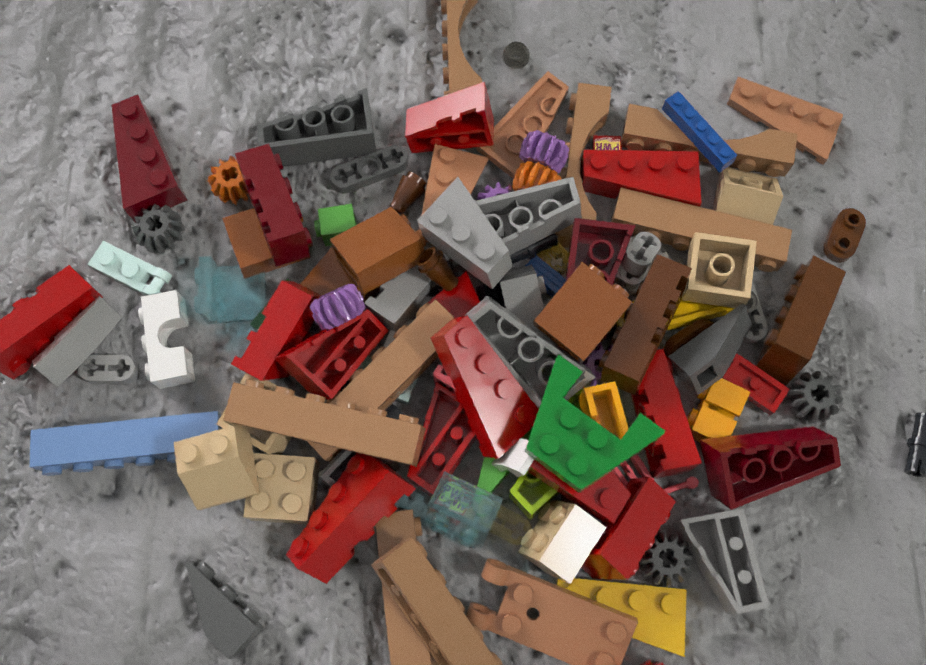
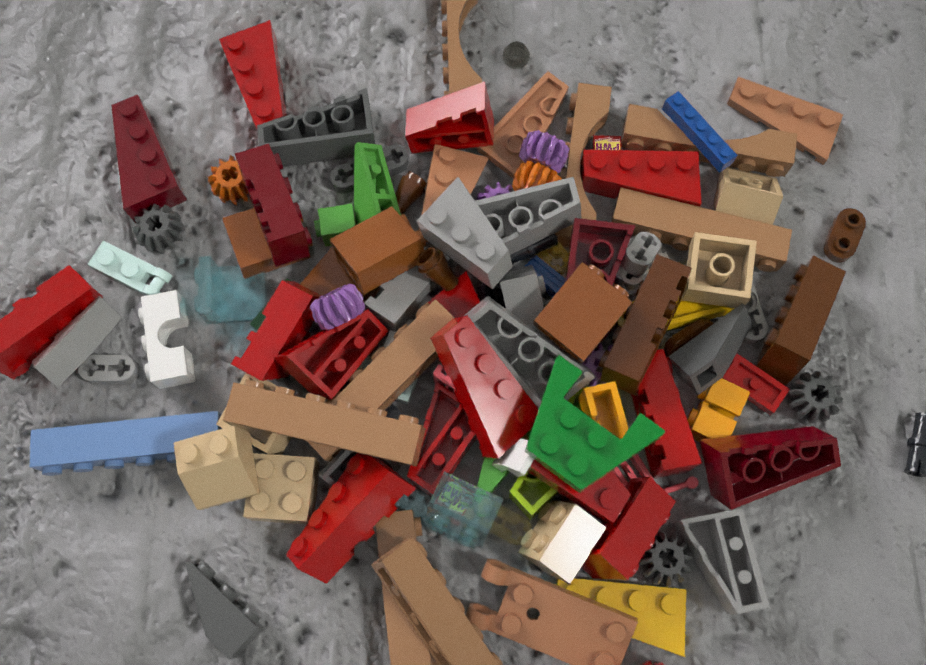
none -> red wedge [219,20,286,131]
none -> bright green slope [354,142,401,224]

